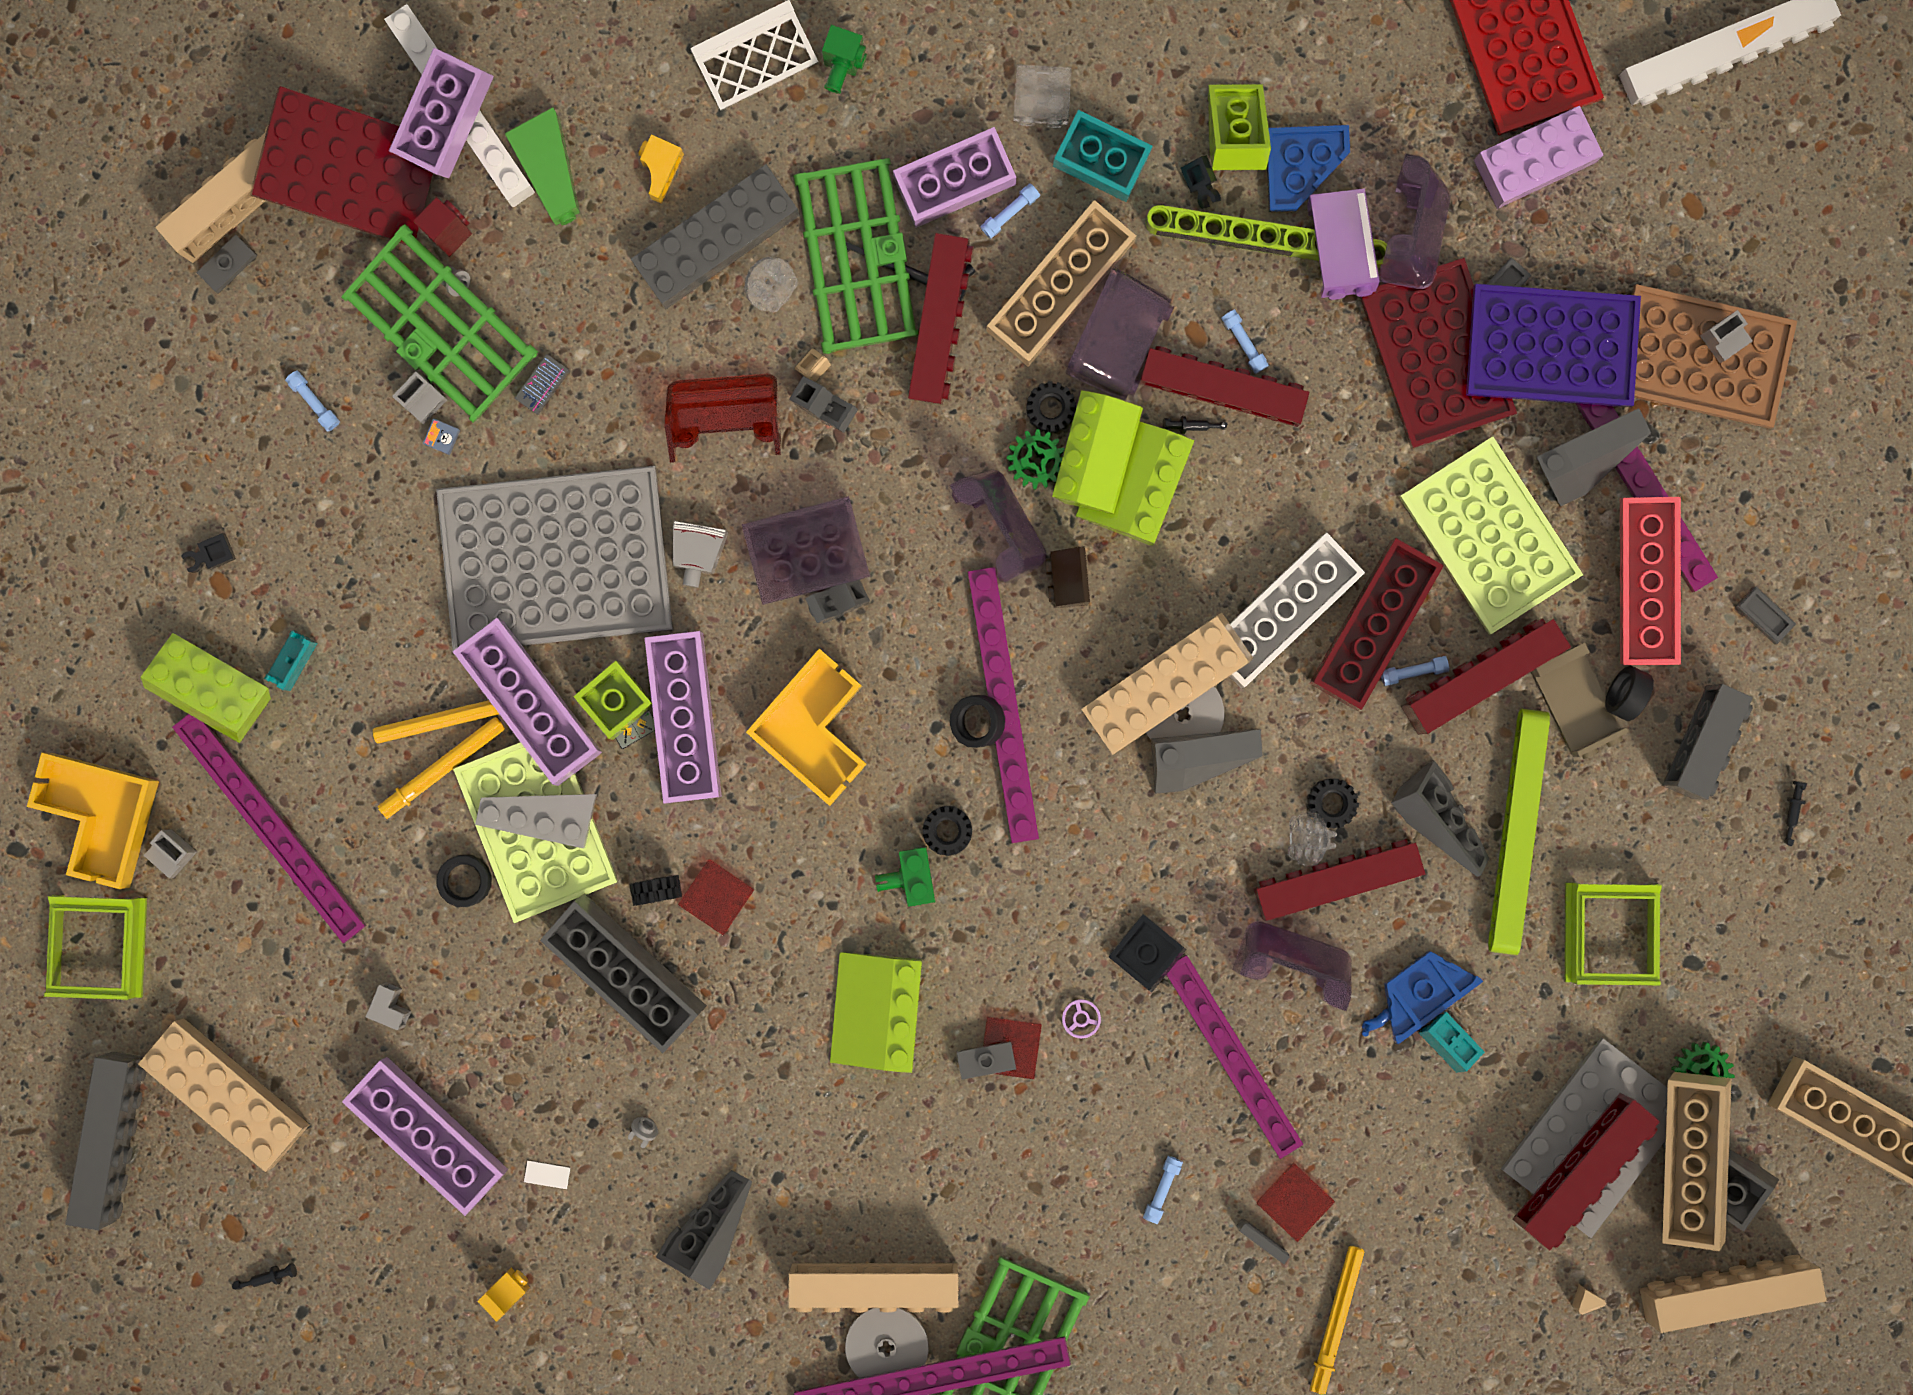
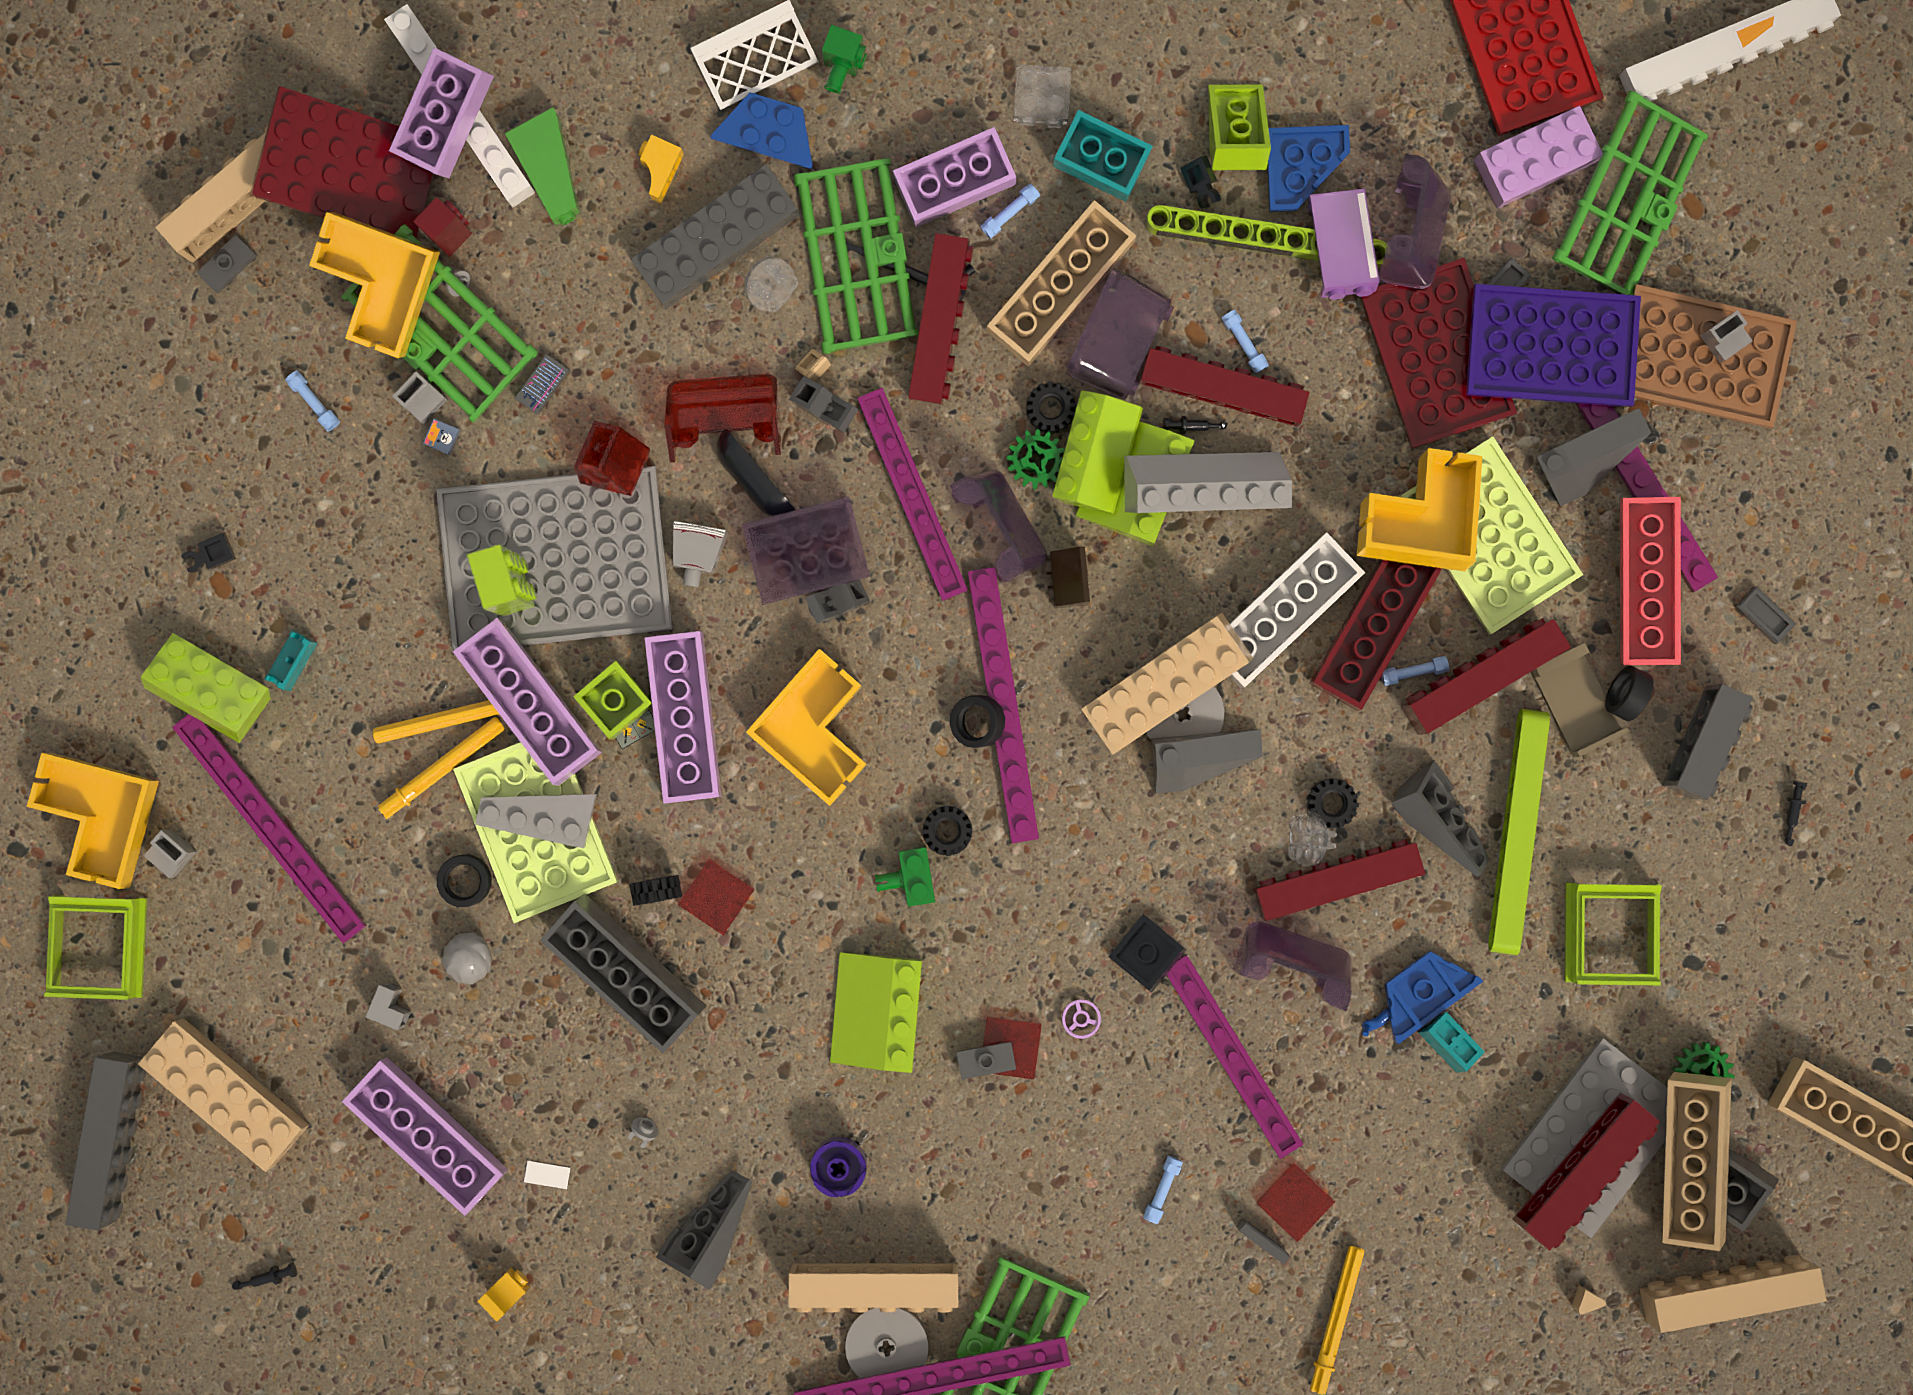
none -> yellow piece [309,212,440,358]
none -> light grey hair [441,932,492,985]
none -> lime brick [467,545,537,616]
none -> clear red slope [574,421,650,496]
none -> blue wing [710,92,813,170]
none -> black brick [716,428,798,518]
none -> dark purple brick [810,1137,867,1197]
none -> magenta plate [857,387,968,601]
none -> light grey slope [1124,452,1292,513]
none -> yellow piece [1357,448,1483,572]
none -> bright green door [1552,91,1708,295]

